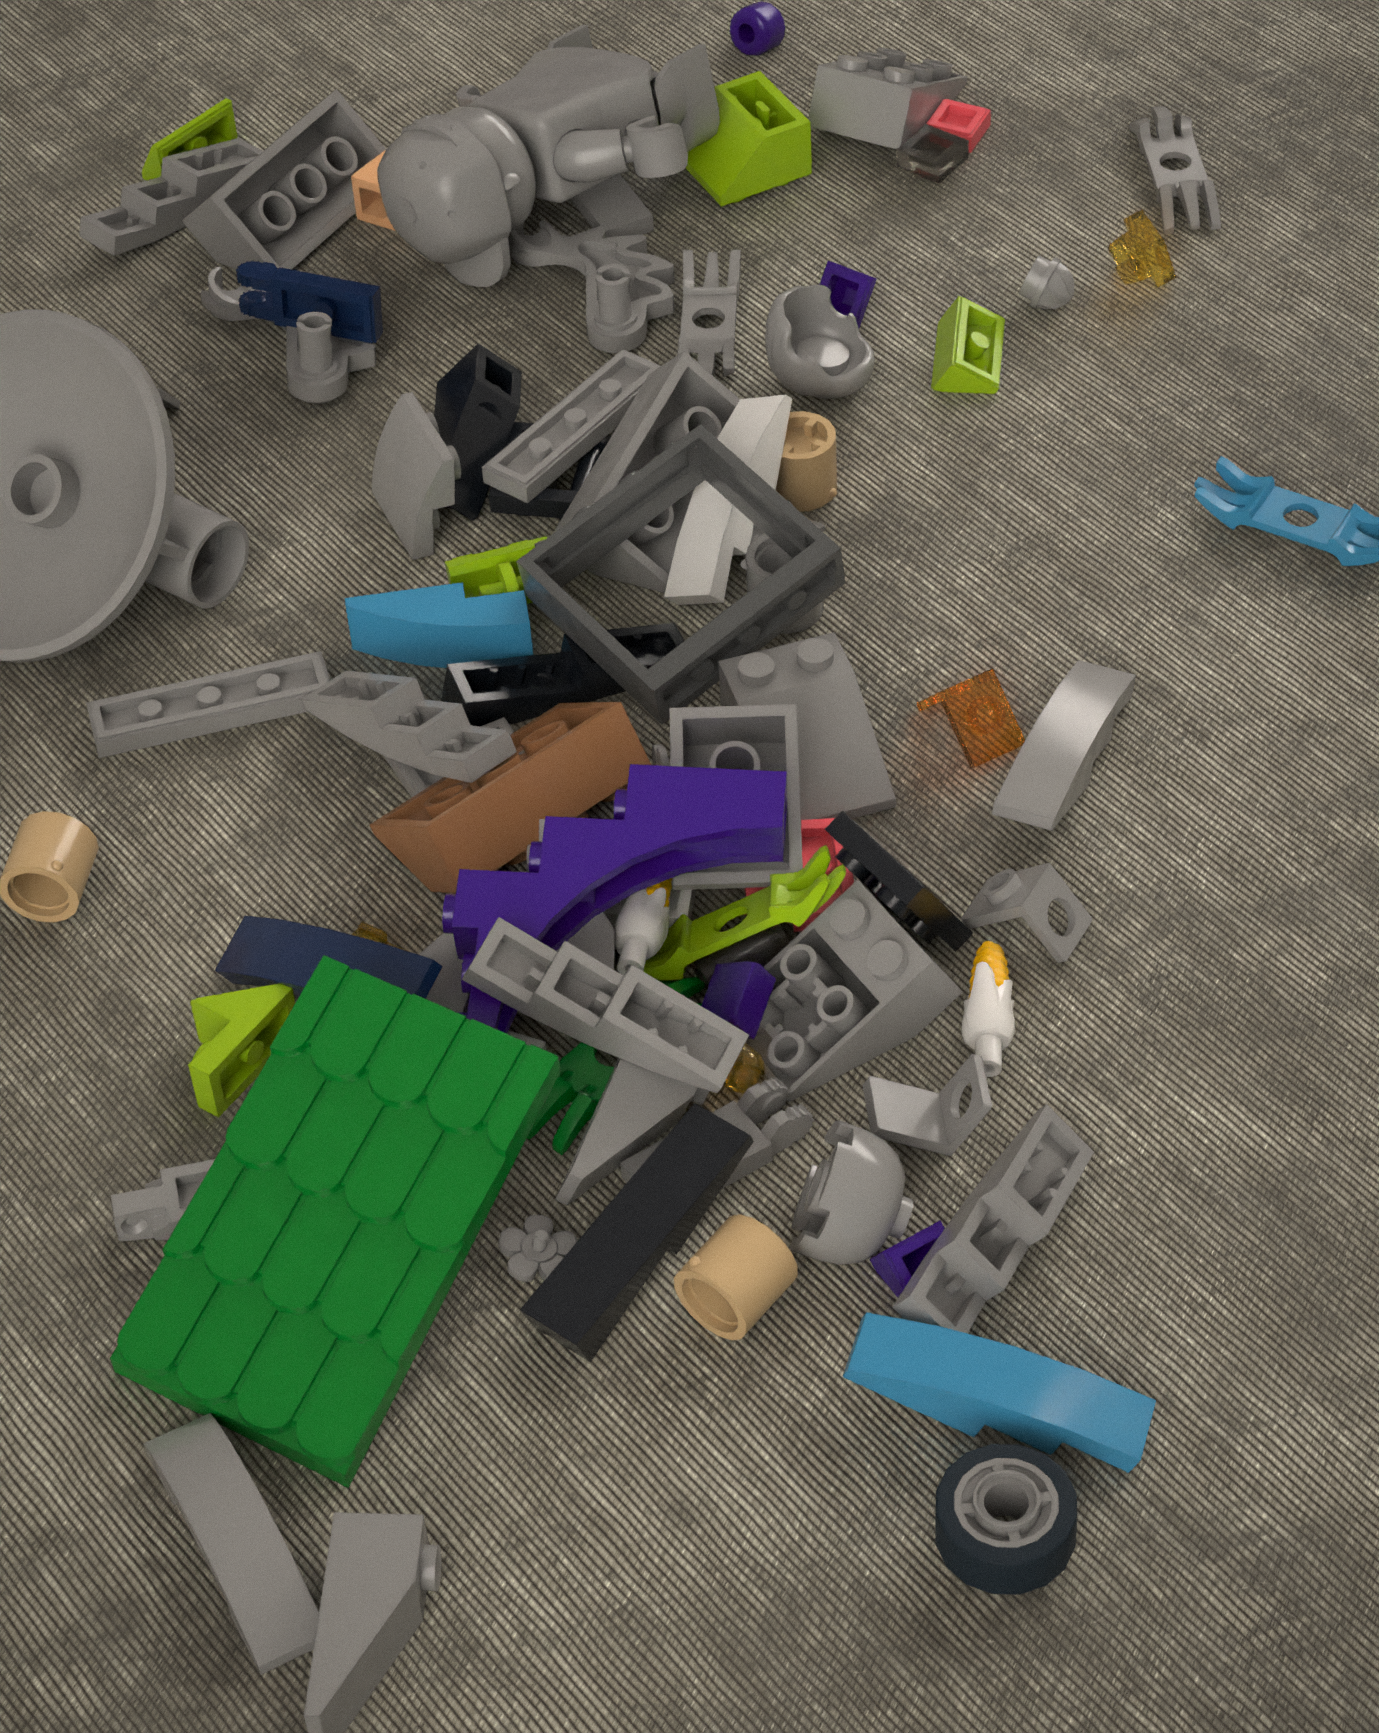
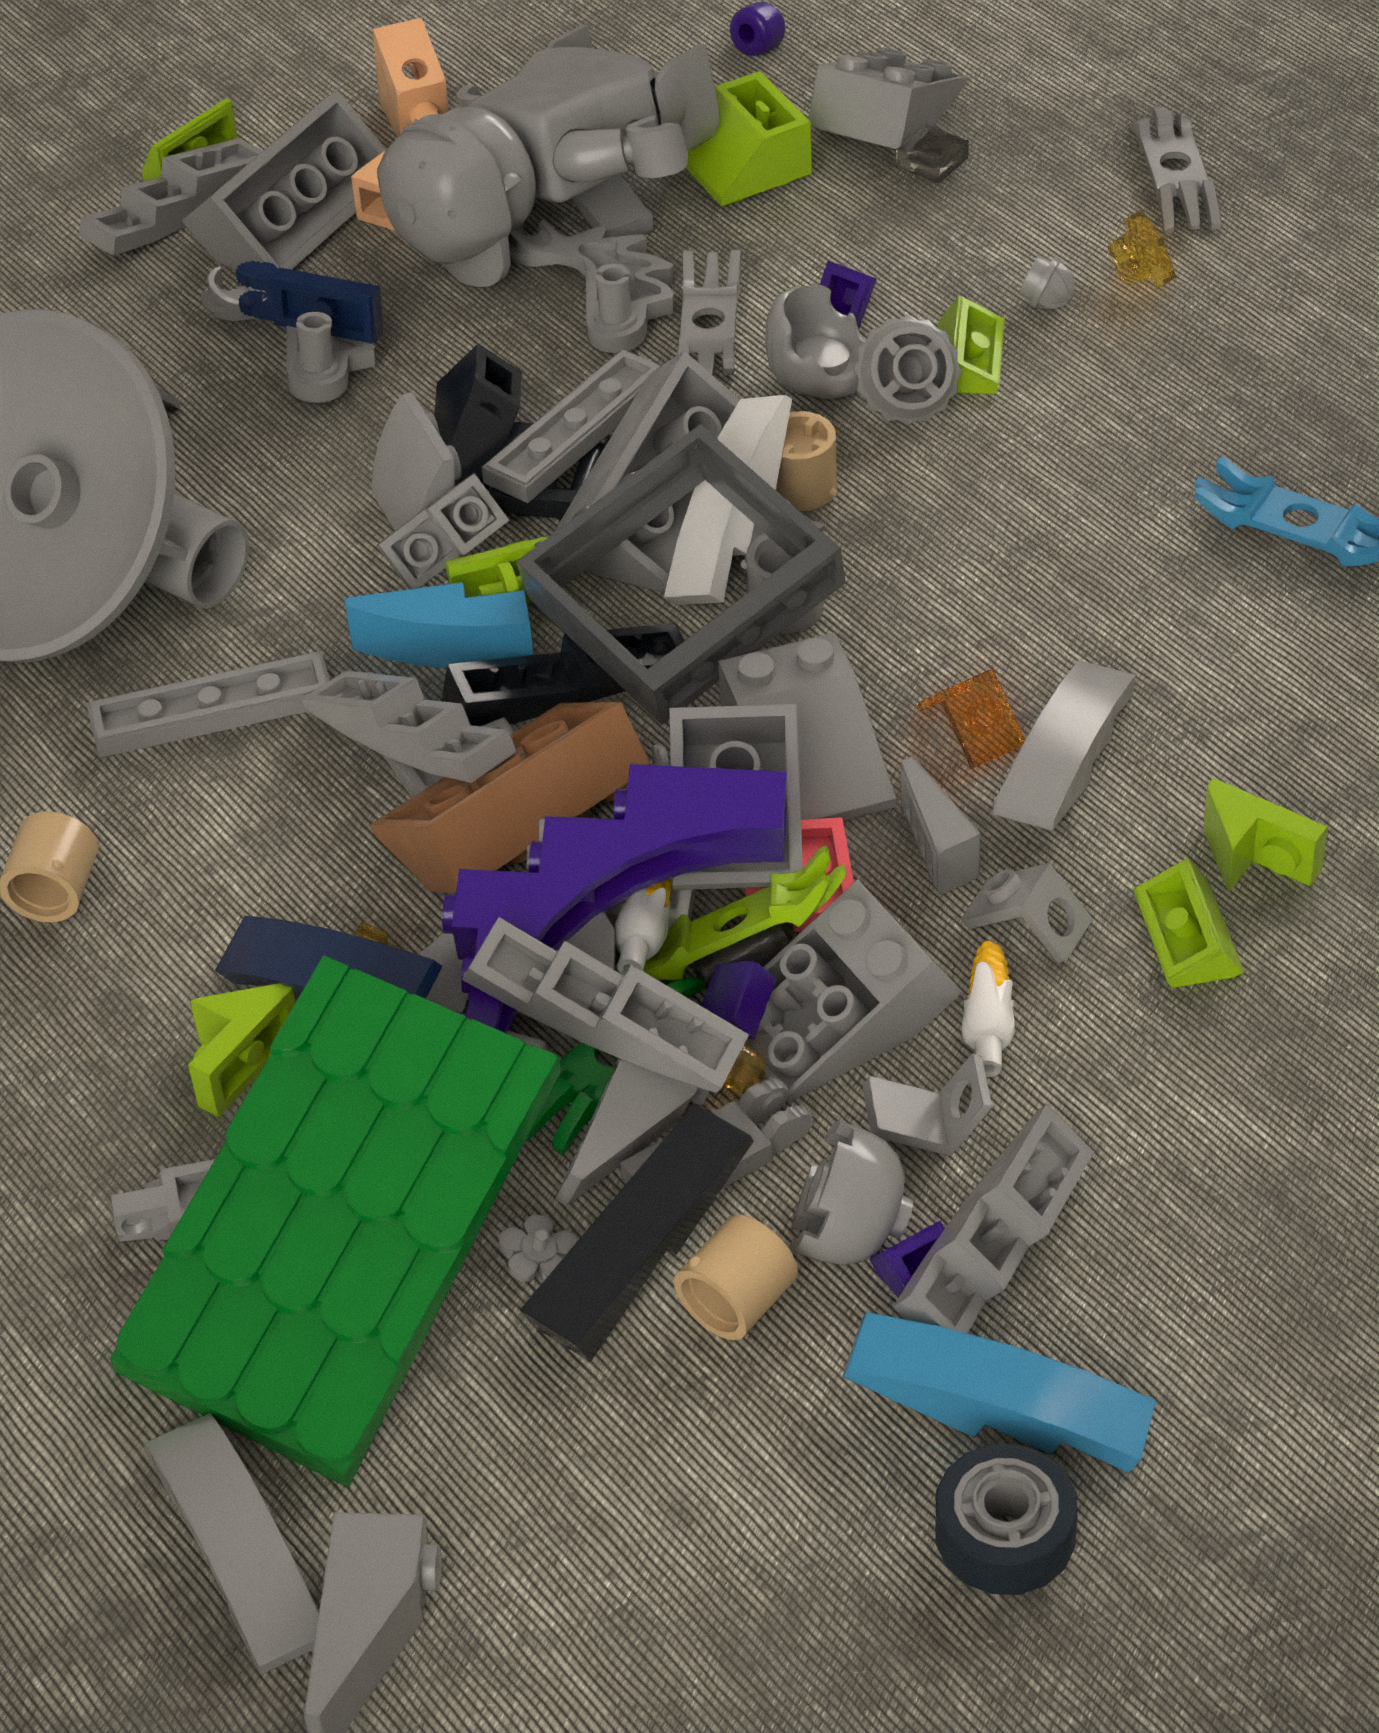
black plate [825,810,973,952] -> none
coral tile [924,99,991,153] -> none
none -> light nougat torso [373,18,448,138]
none -> light grey slope [376,473,510,589]
none -> light grey piece [853,315,962,426]
none -> light grey slope [901,756,981,894]
none -> lime slope [1133,858,1244,988]
none -> lime slope [1203,778,1328,891]

